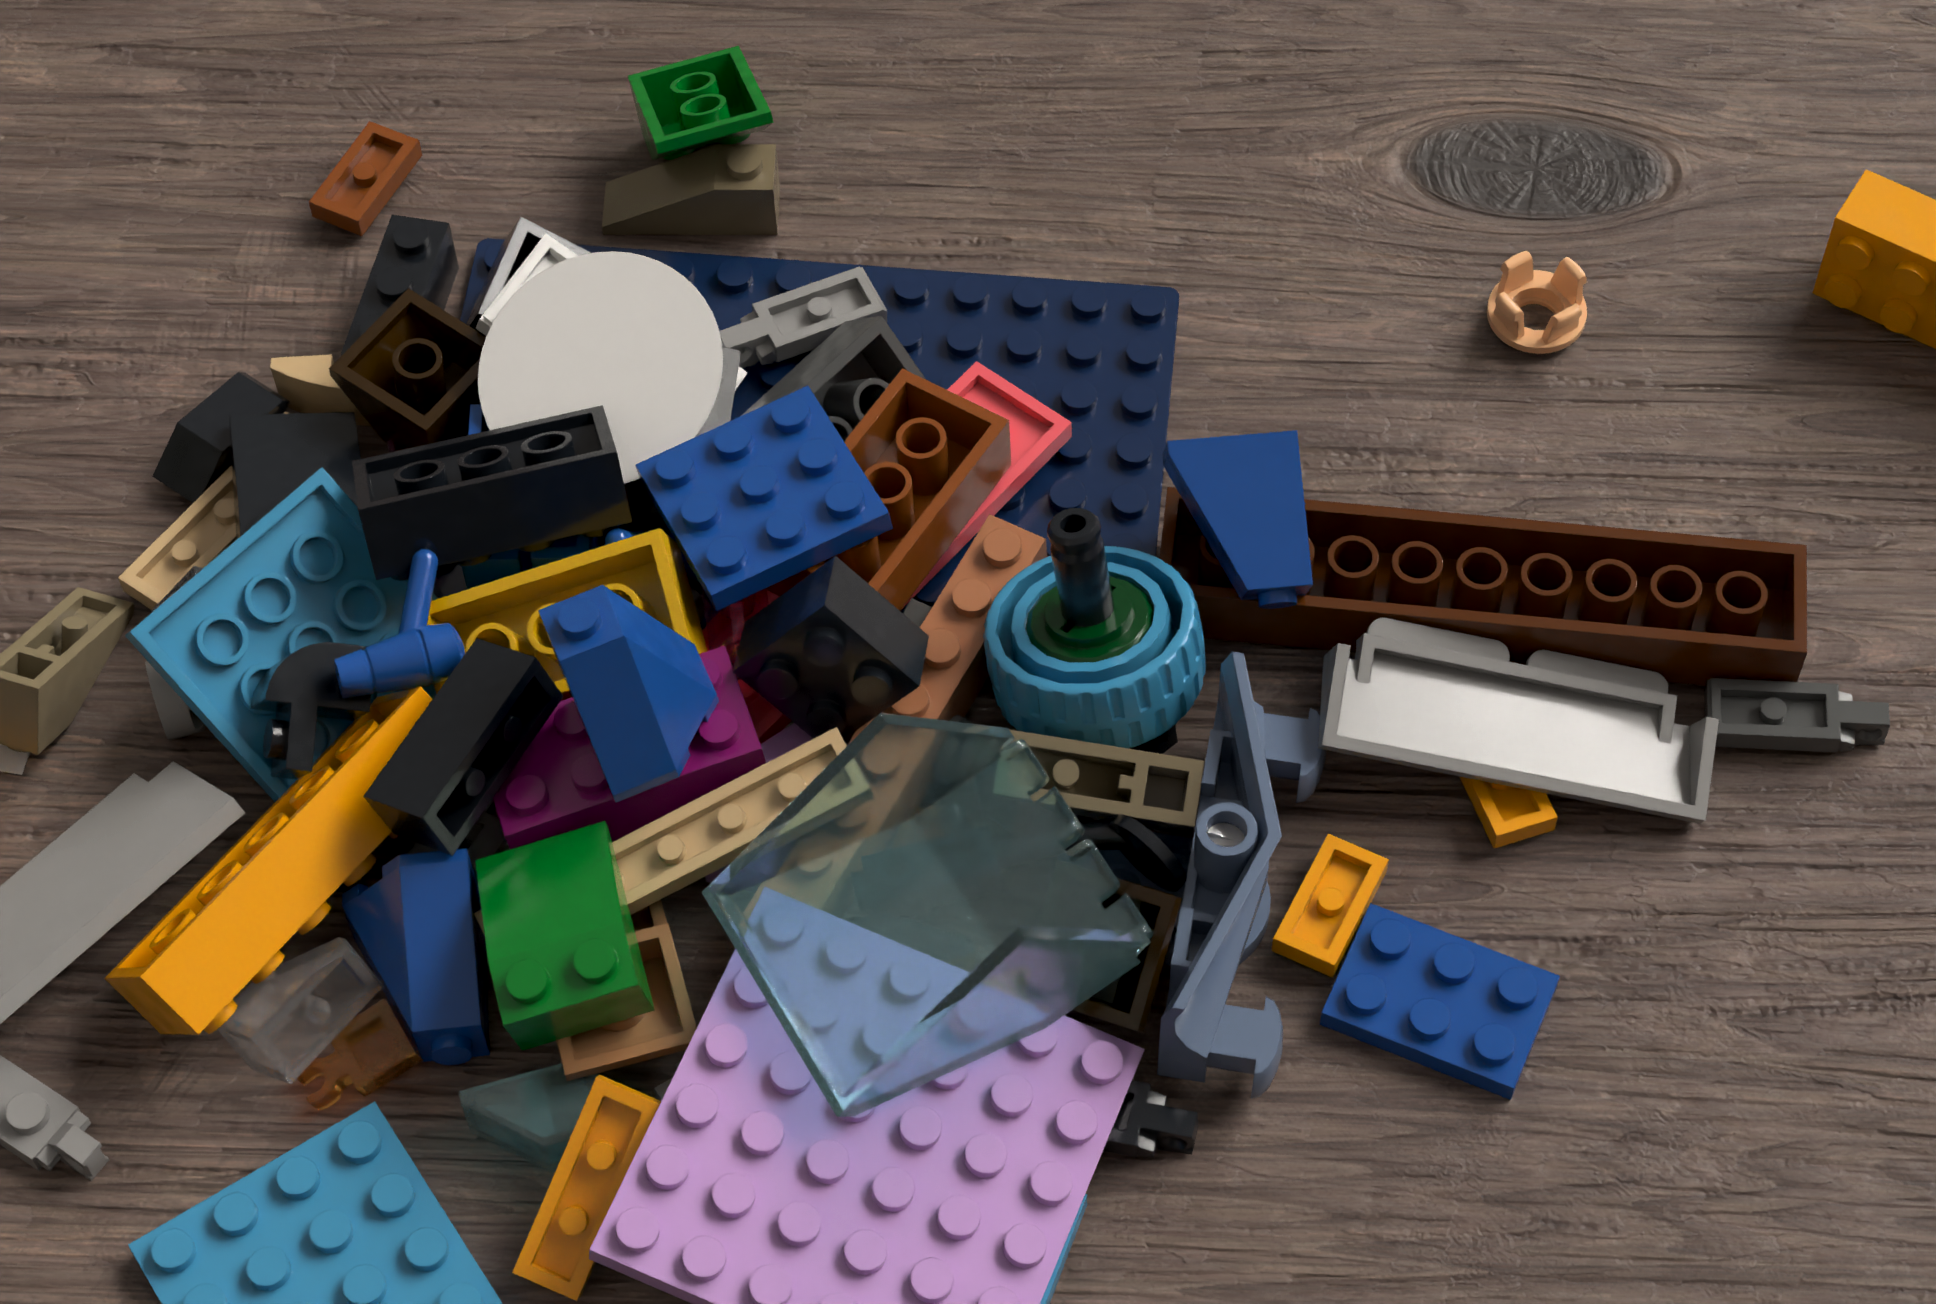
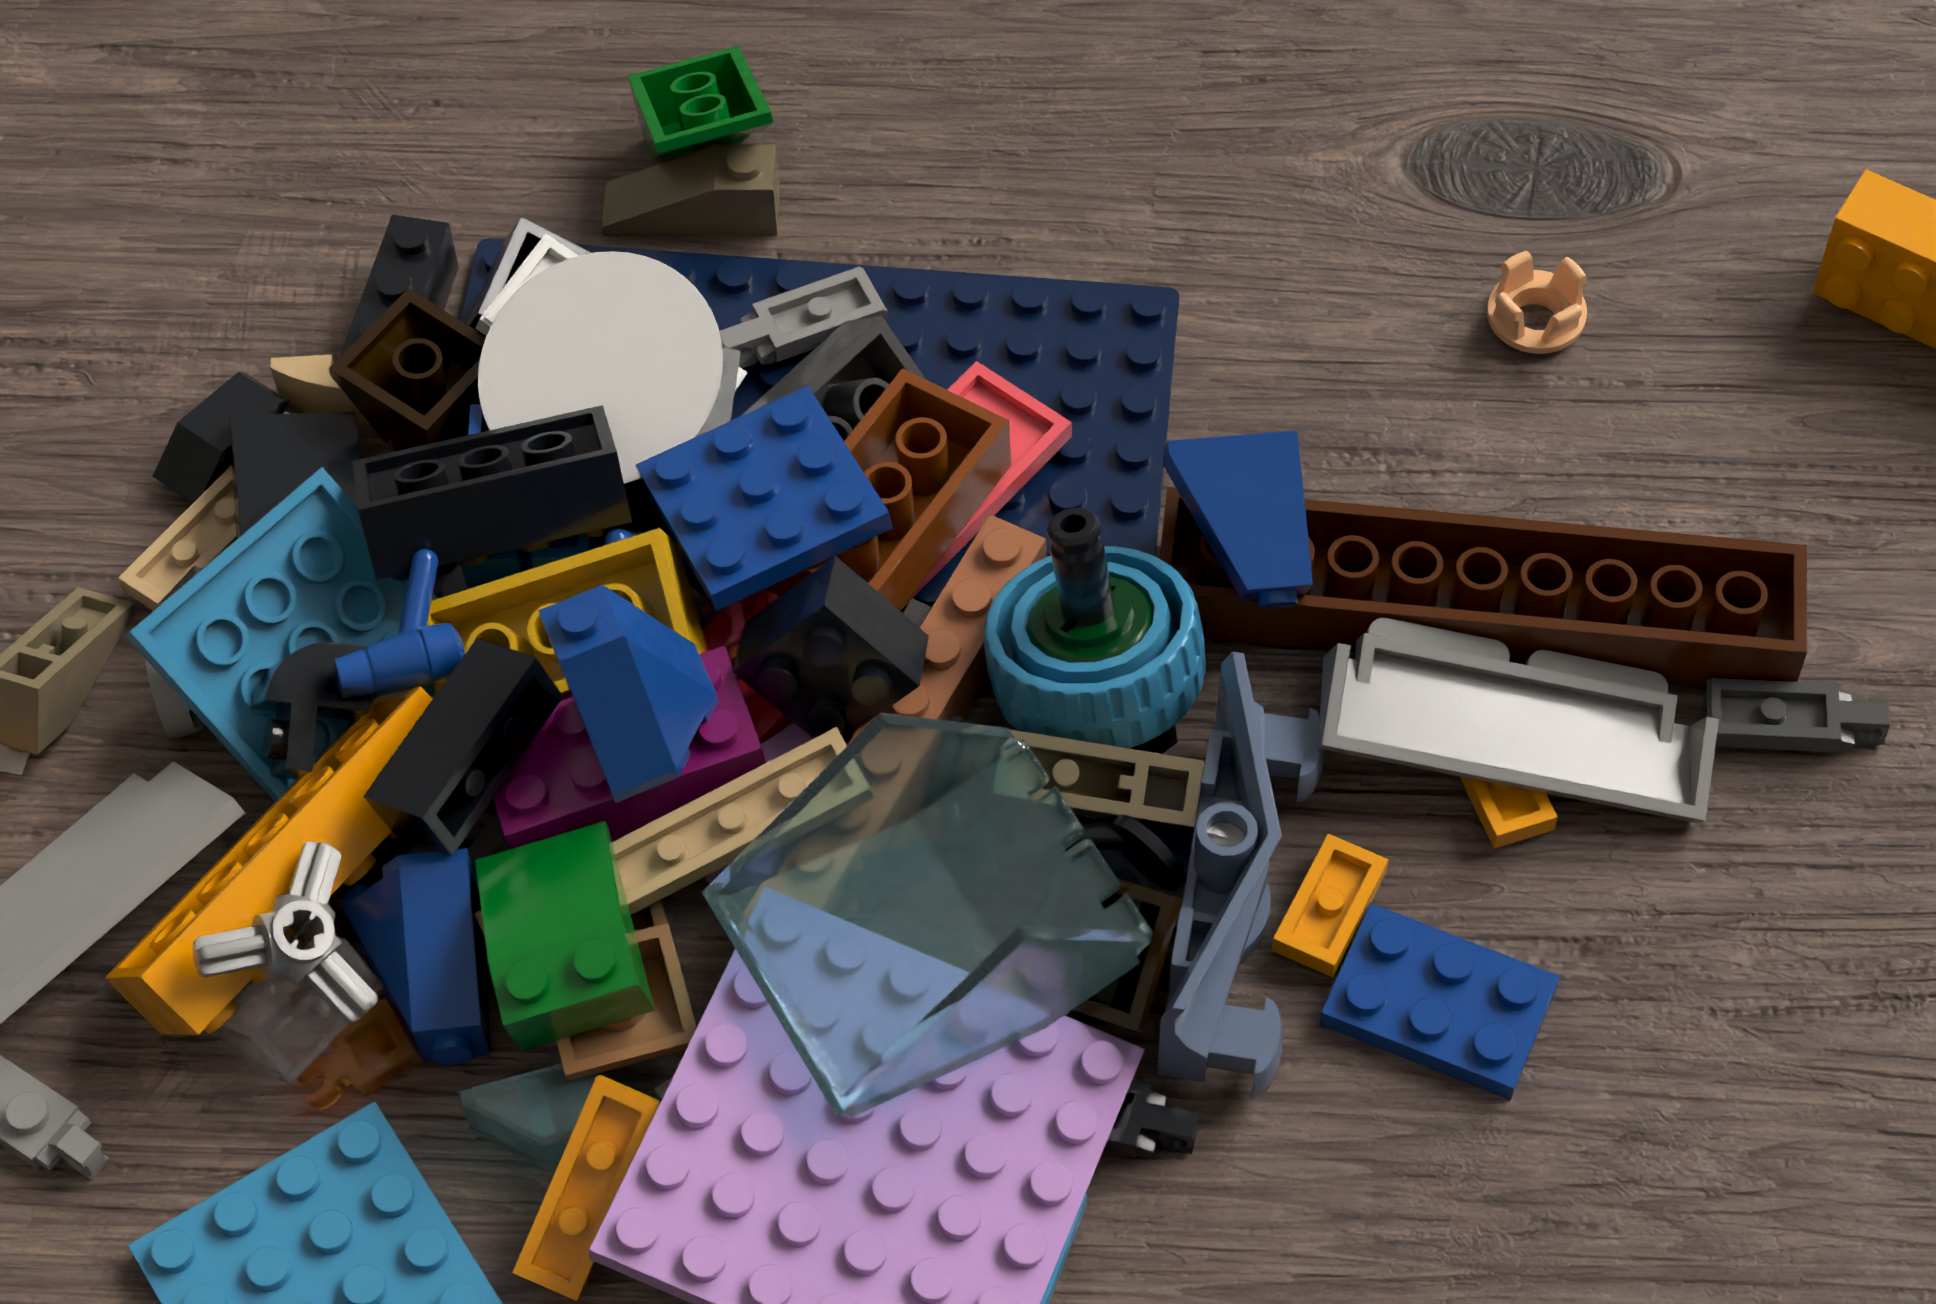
dark orange plate [309,121,422,236] -> none
none -> light grey bush [192,841,378,1024]

